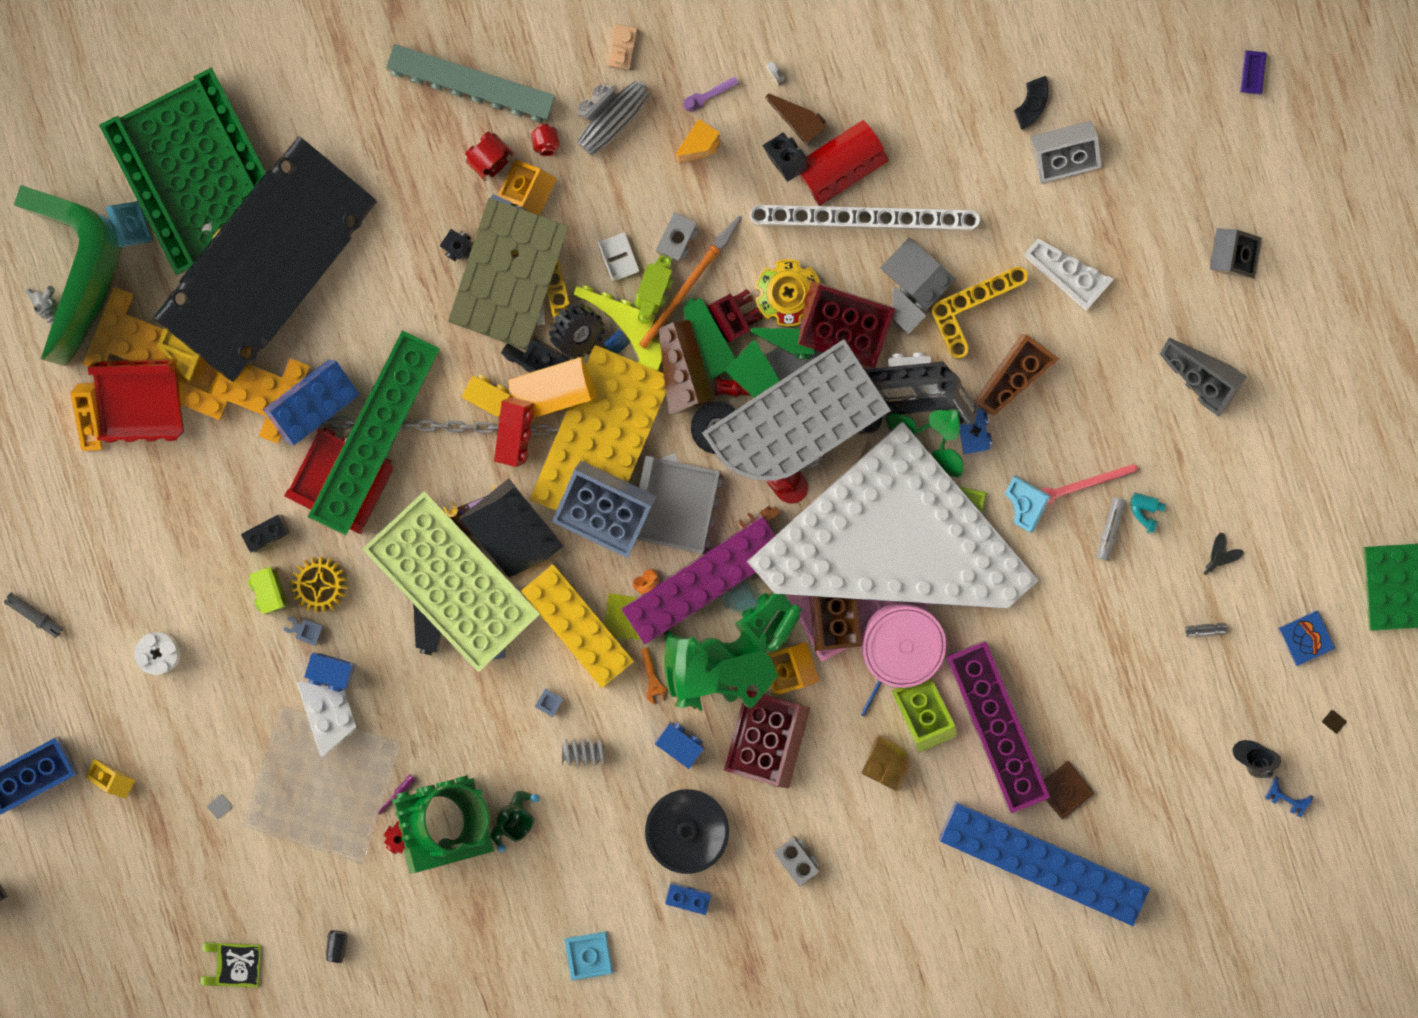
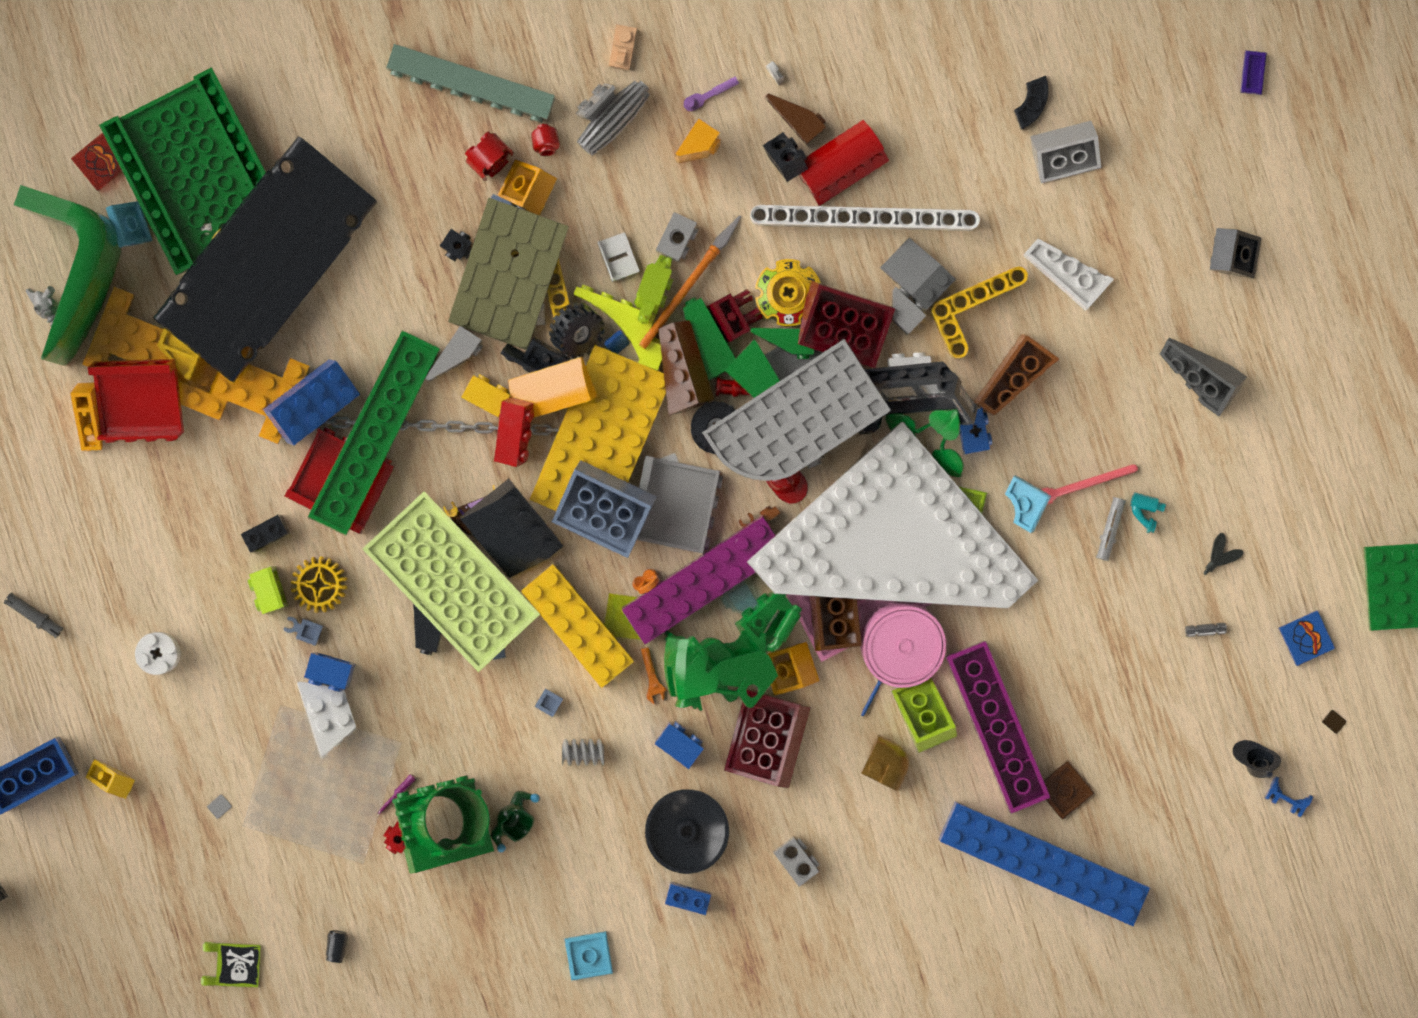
none -> clear red tile [71,133,123,192]
none -> light grey slope [425,326,483,381]

